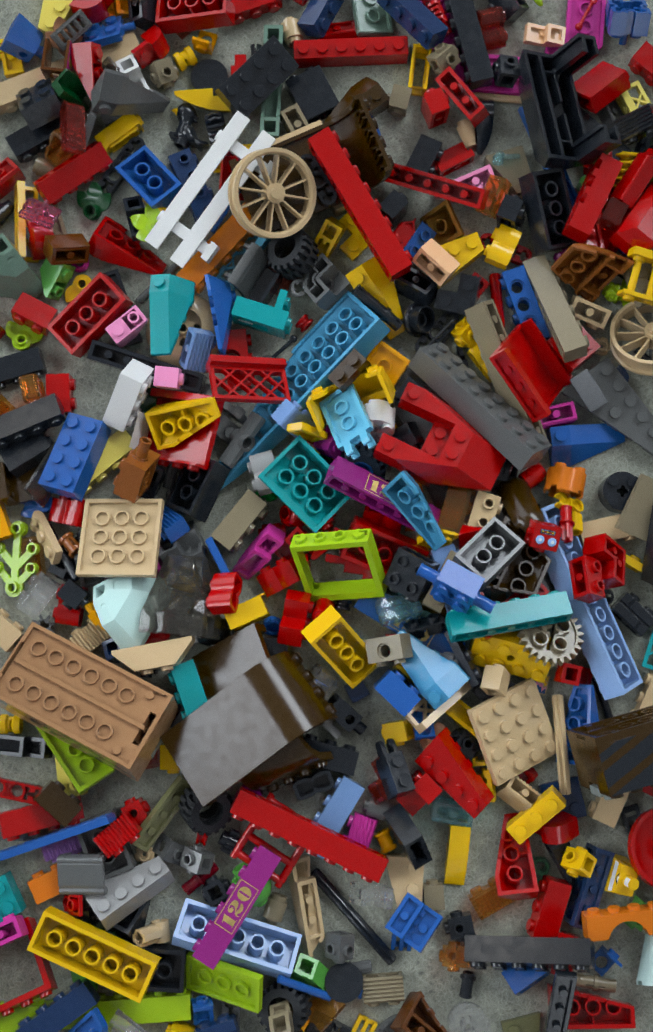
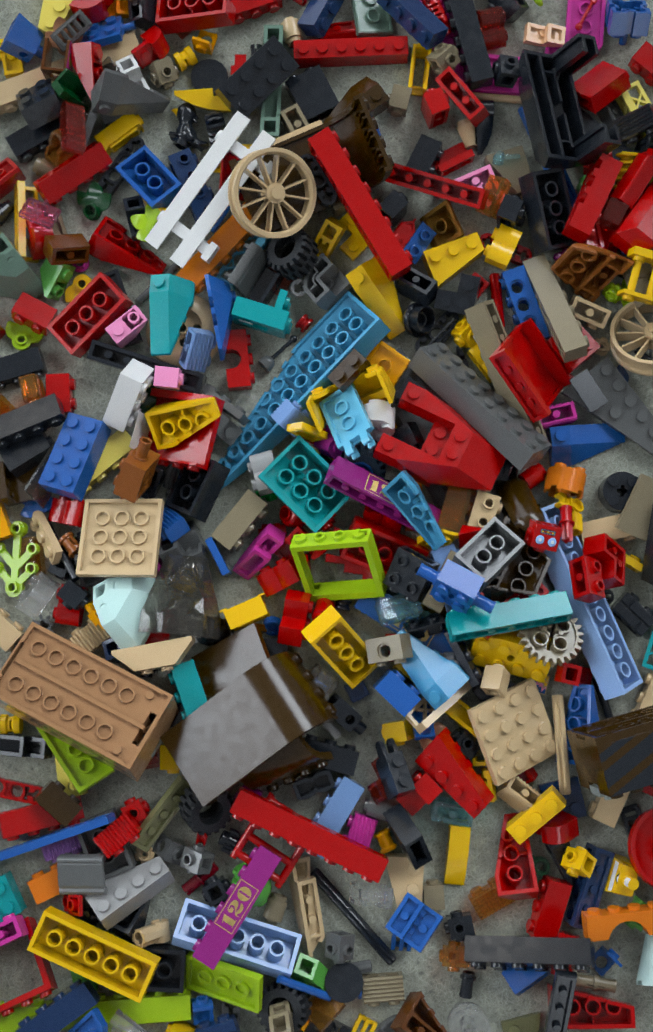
red fence [205,354,291,404] -> none
red brick [206,572,242,615] -> none
dark grey piece [219,411,266,469] -> none
black pin [351,284,403,331] -> none
light nougat brick [412,238,460,286] -> none

